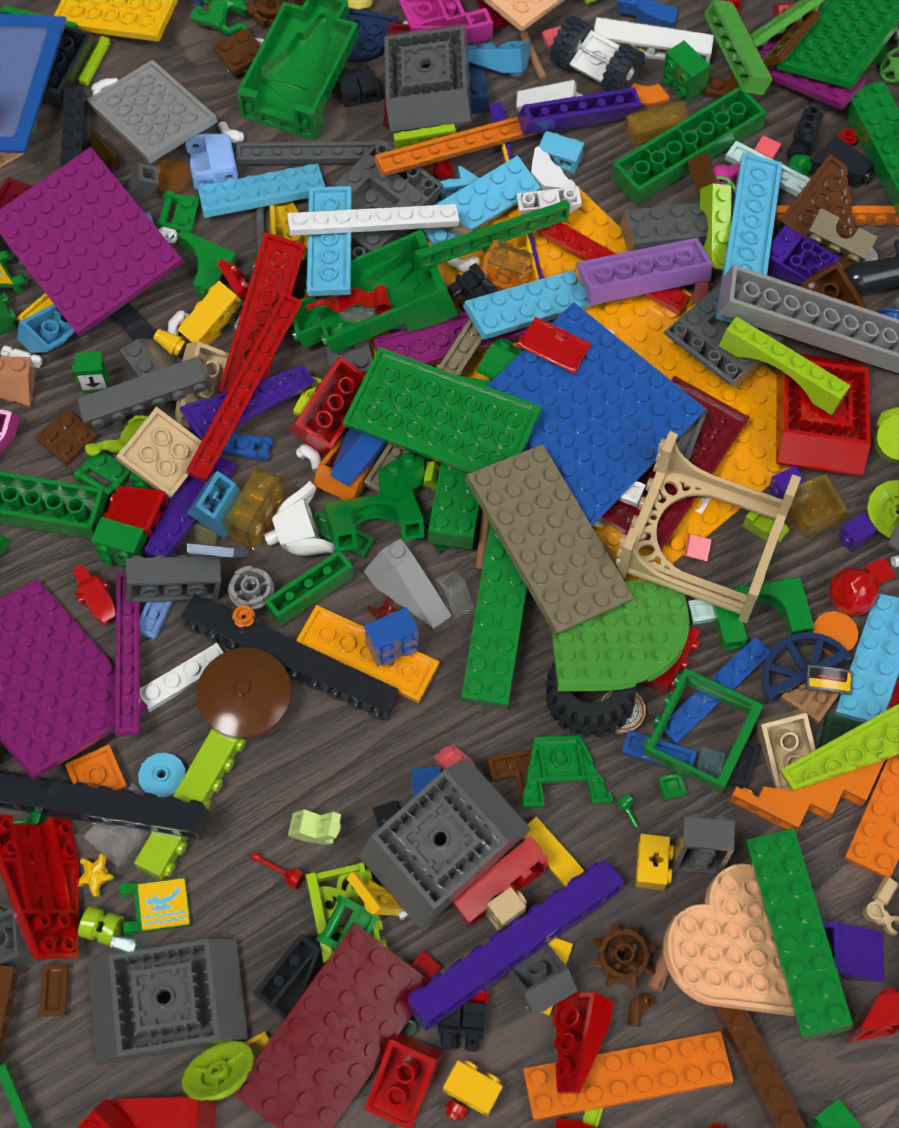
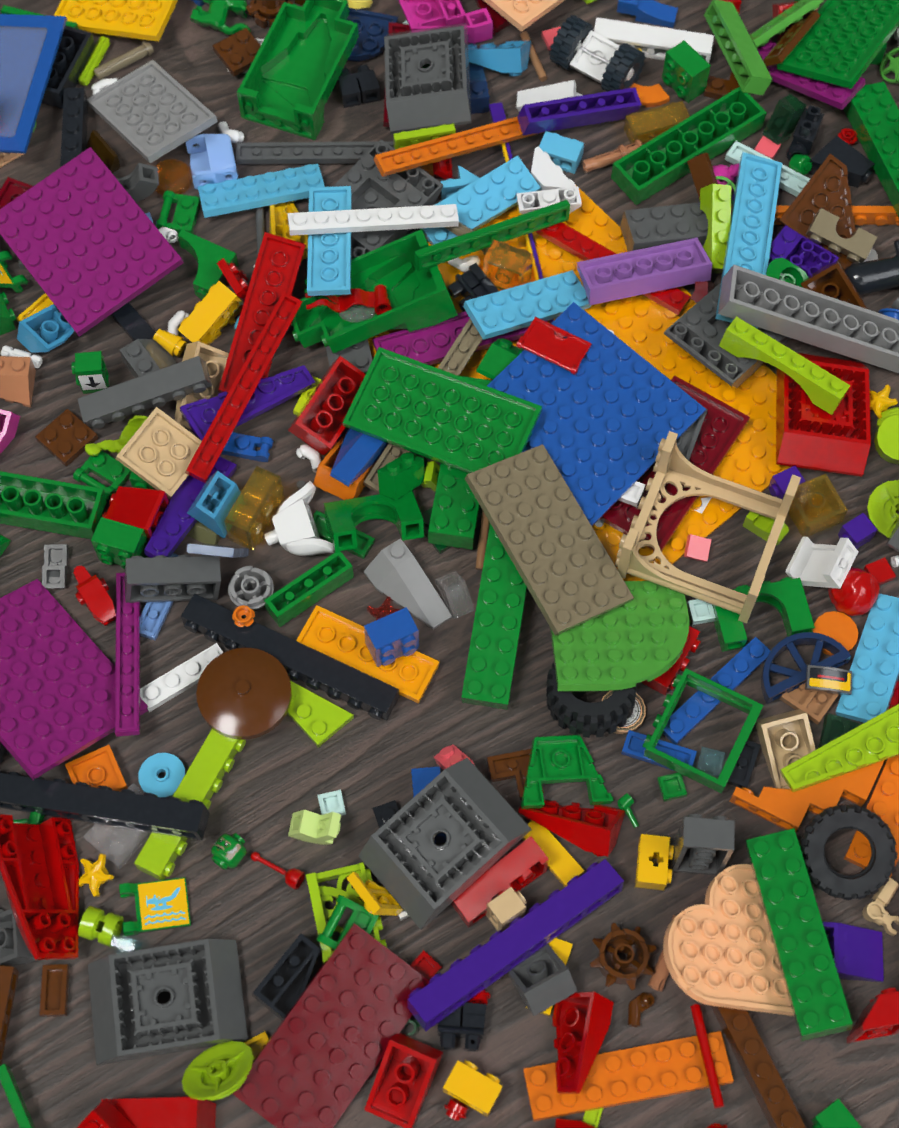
none -> slope [42,544,69,589]
none -> dark tan axle [94,41,154,80]
none -> green head [211,833,247,870]
none -> lime wing [287,680,354,748]
none -> light aqua tile [317,790,346,815]
none -> red wedge [519,800,625,857]
none -> nougat pin [582,139,642,173]
none -> red piece [690,1004,724,1108]
none -> clear green brick [762,94,807,145]
none -> green piece [766,258,808,287]
none -> white panel [786,536,858,589]
none -> black tyre [800,804,897,900]
none -> yellow animal [870,385,898,418]

